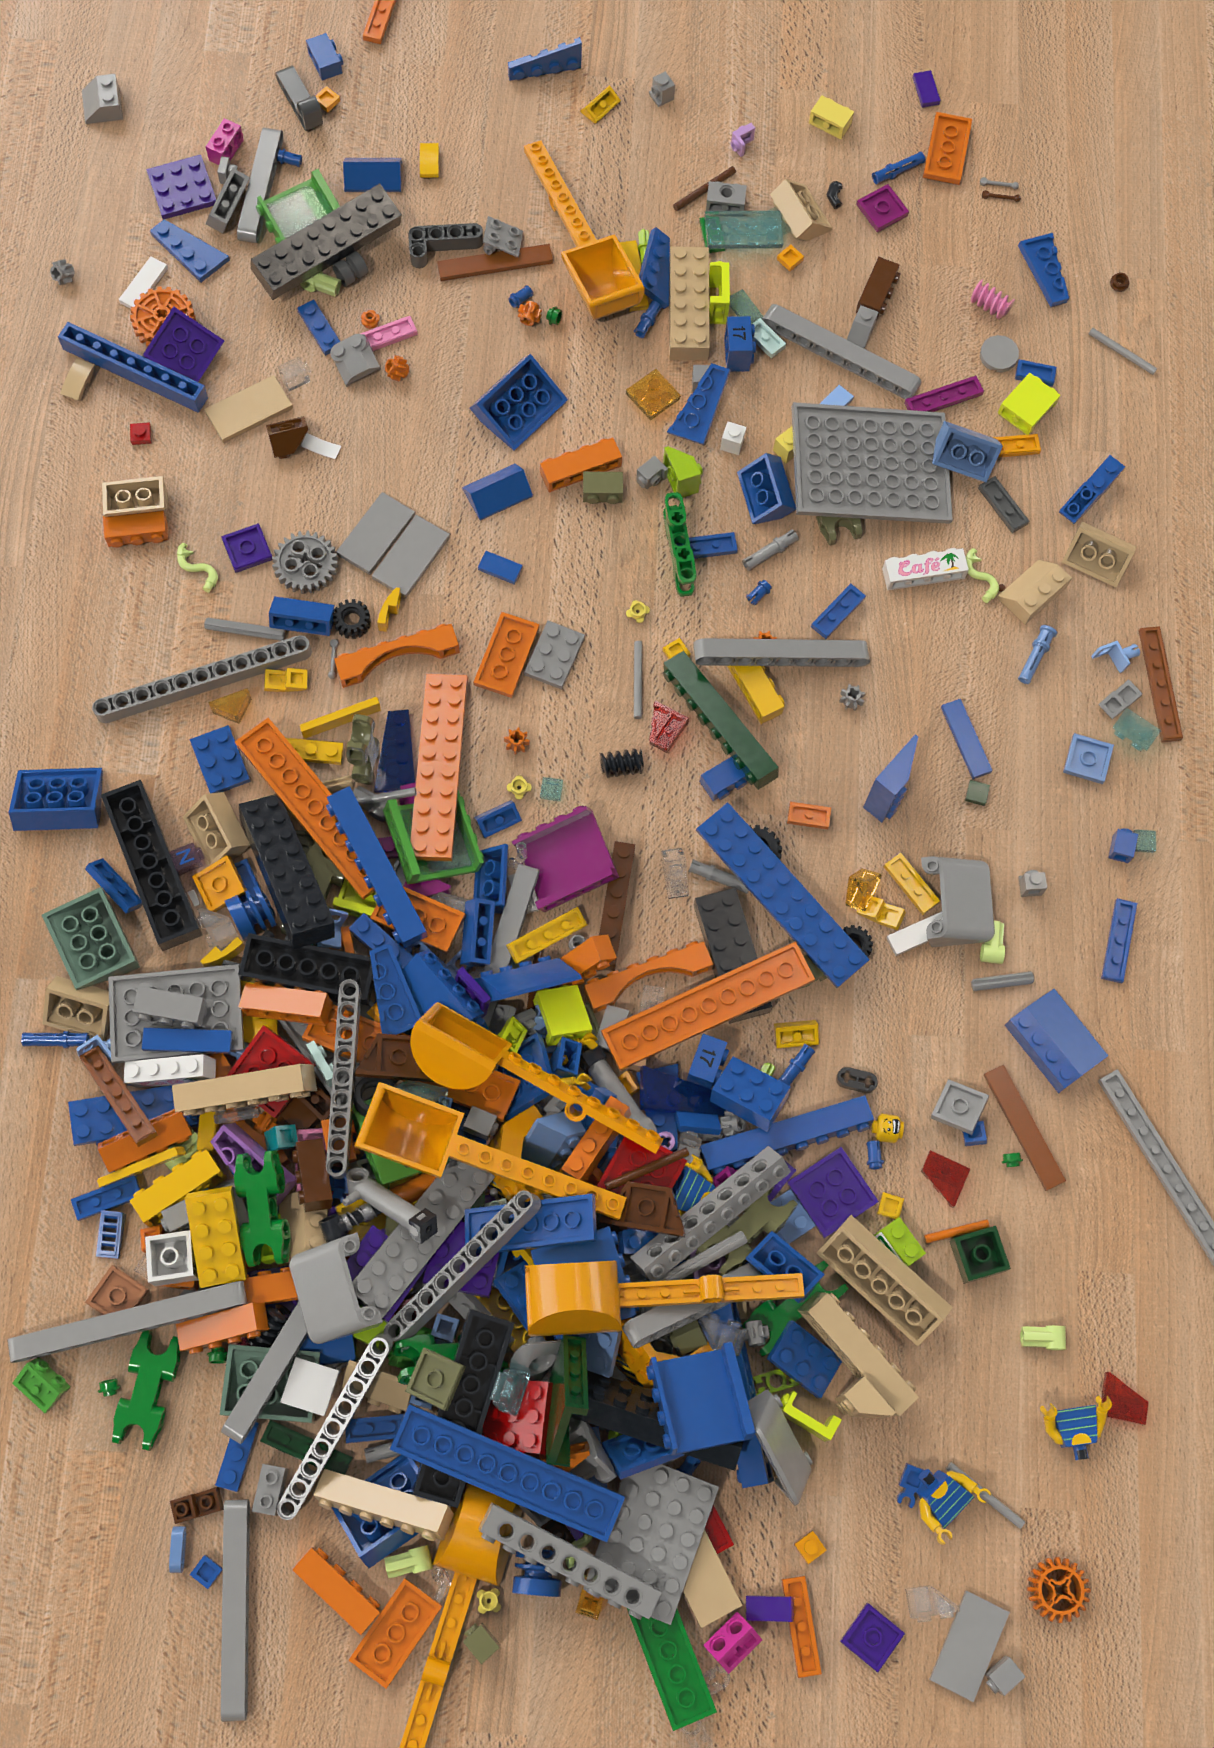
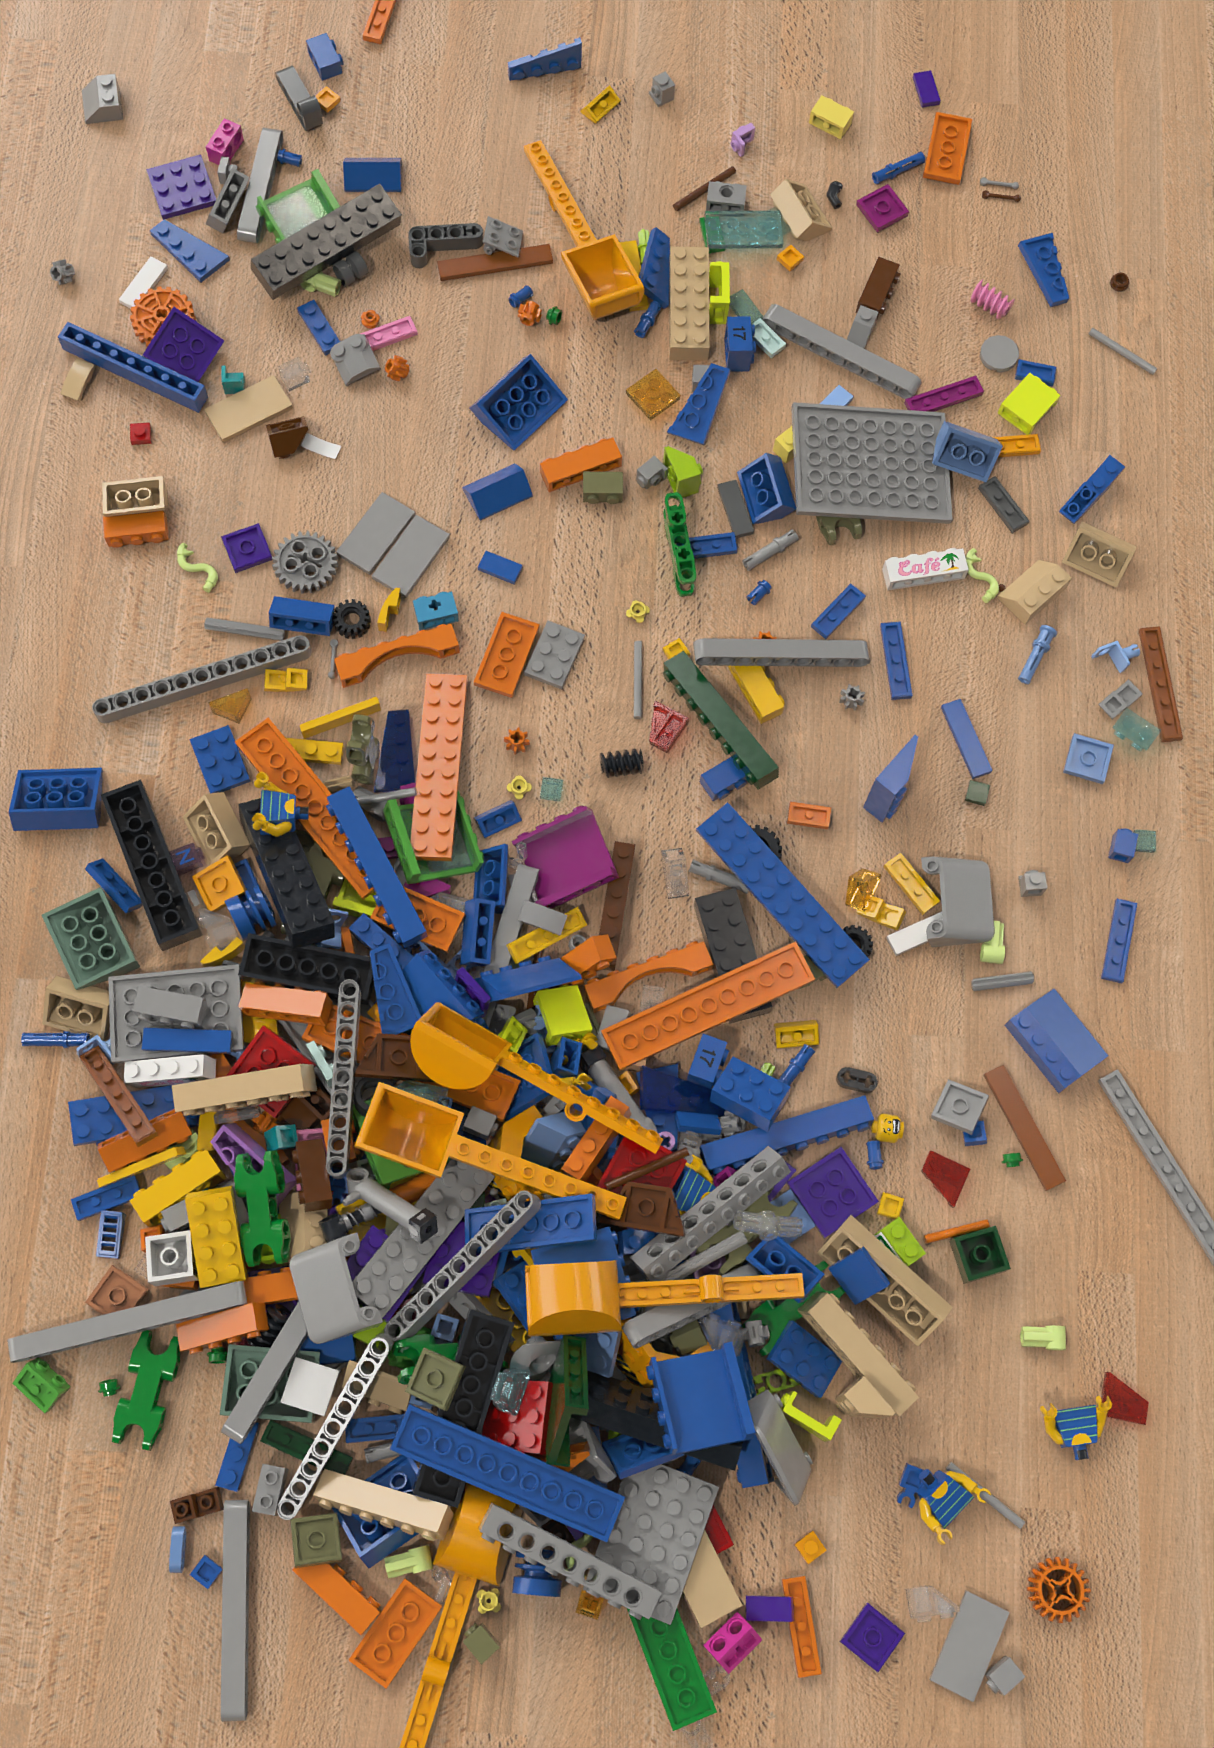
yellow slope [420,143,439,178] -> none
white brick [720,422,746,455] -> none
none -> teal panel [221,365,245,394]
none -> torso [252,772,309,837]
none -> olive tile [290,1513,342,1568]
none -> dark azure brick [413,592,459,630]
none -> light grey slope [517,900,568,935]
none -> dark grey tile [717,480,754,539]
none -> clear piece [733,1210,803,1241]
none -> blue tile [828,1246,890,1305]
none -> blue tile [880,621,913,700]

